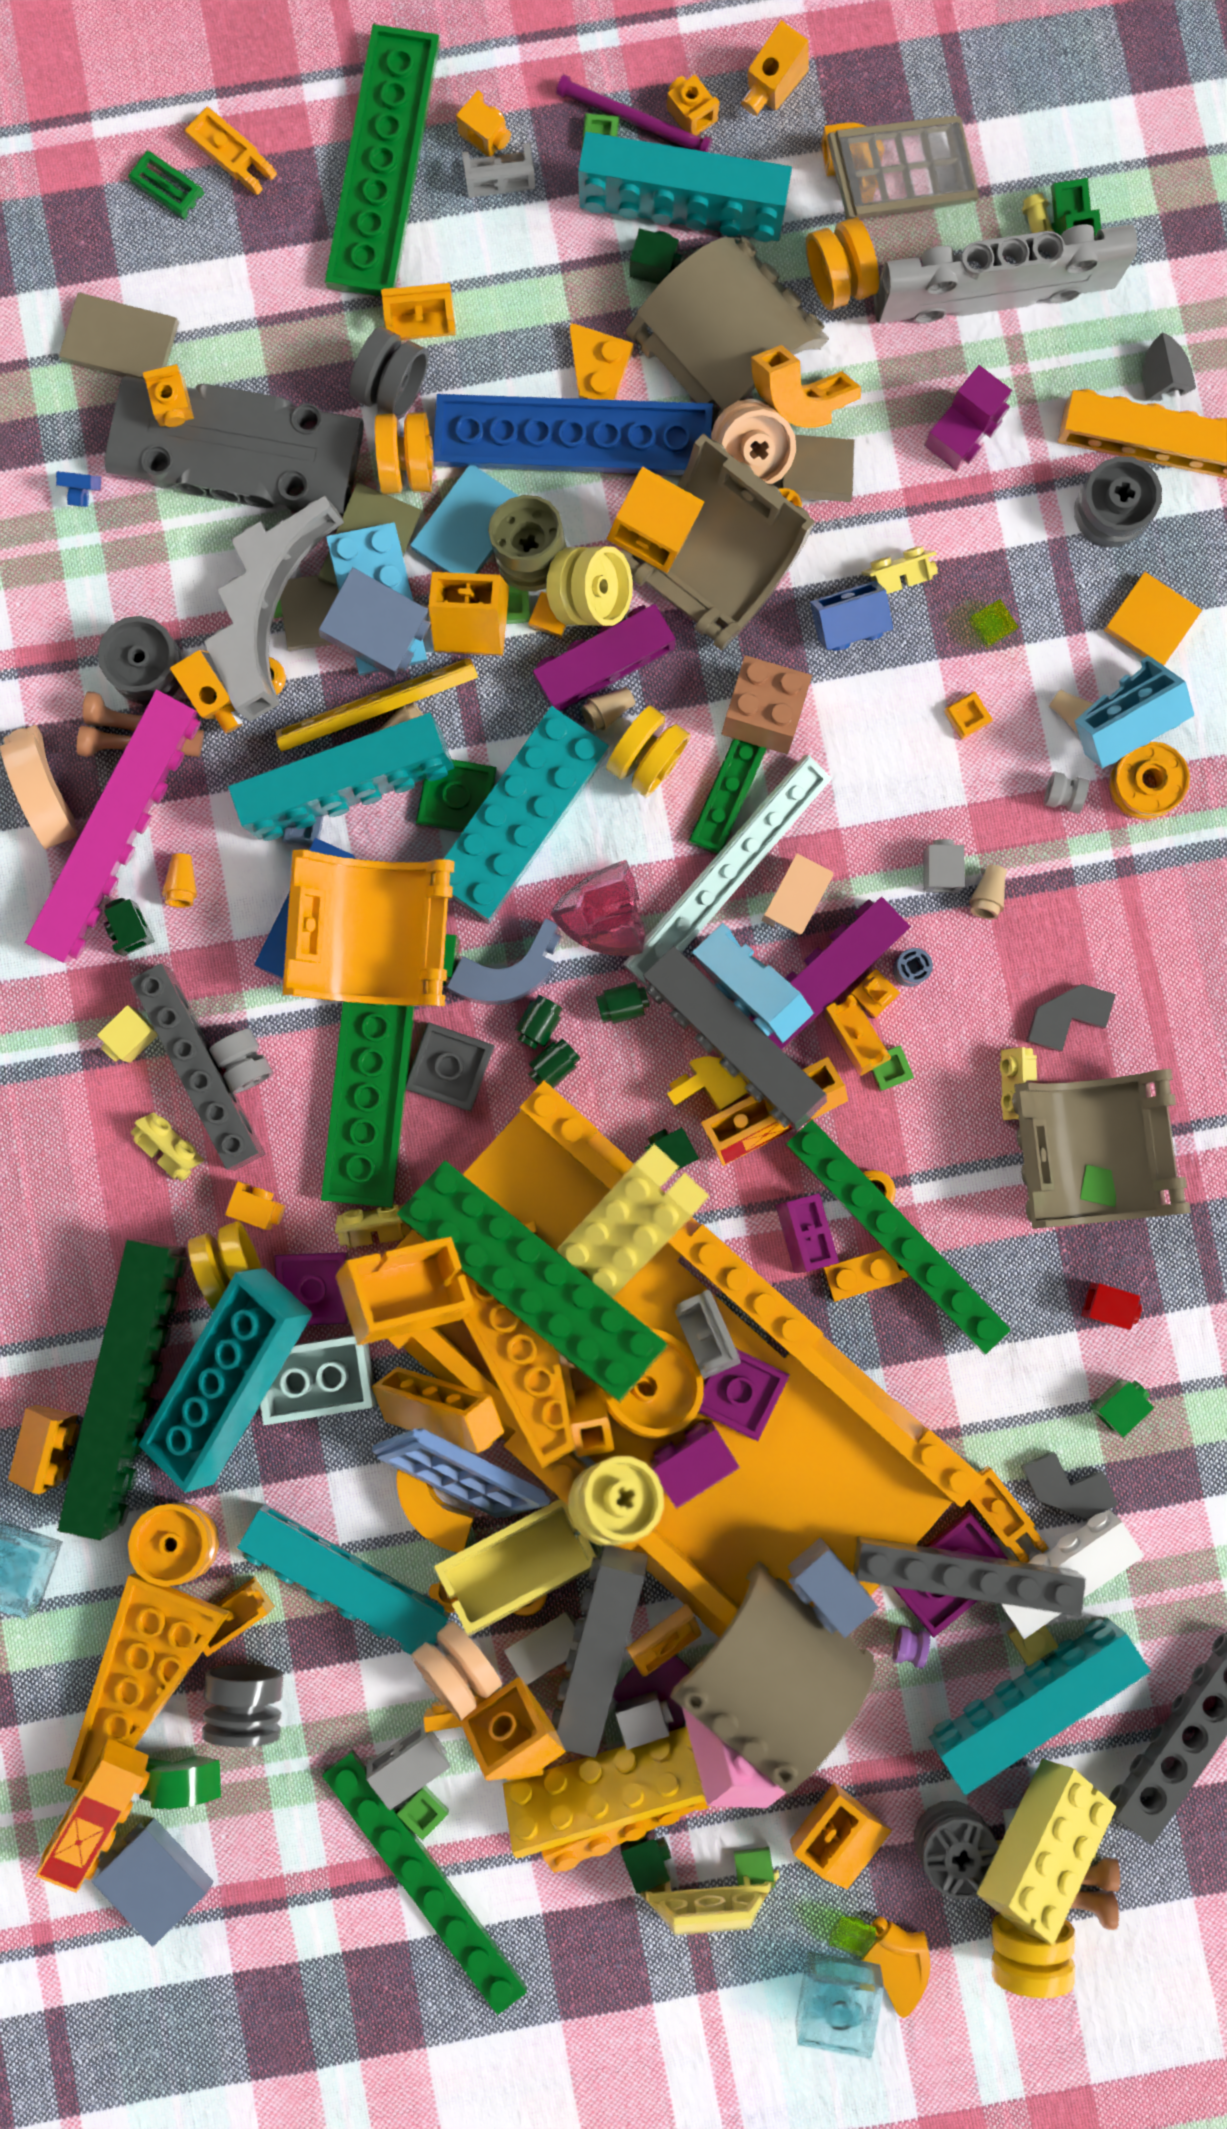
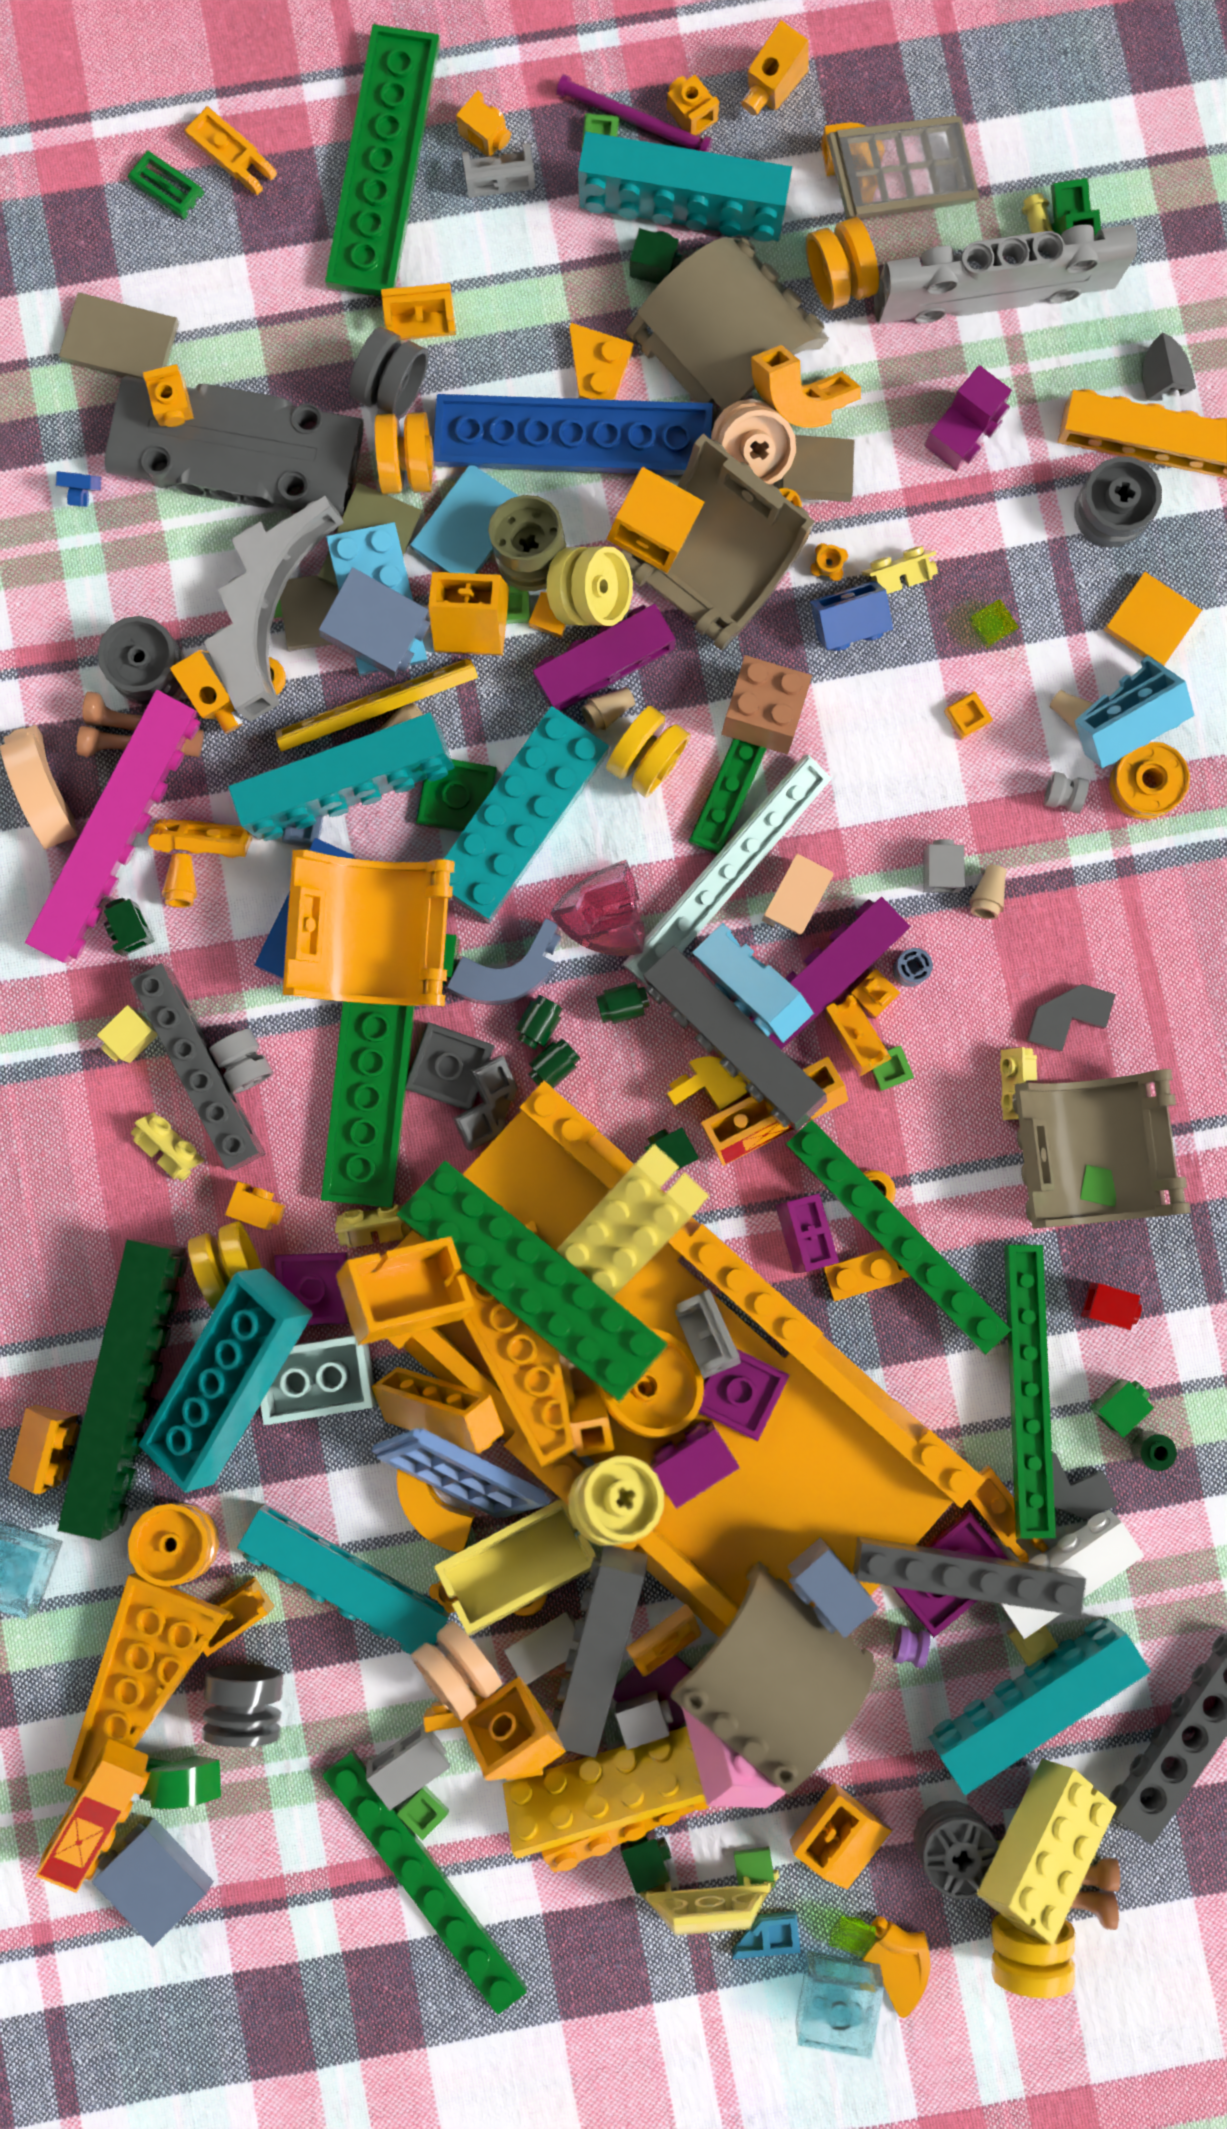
none -> light orange hinge [147,818,252,858]
none -> dark grey tile [453,1056,518,1151]
none -> dark azure tile [732,1911,800,1959]
none -> light orange plate [810,543,848,582]
none -> green plate [1004,1245,1056,1539]
none -> dark green brick [1131,1431,1177,1471]

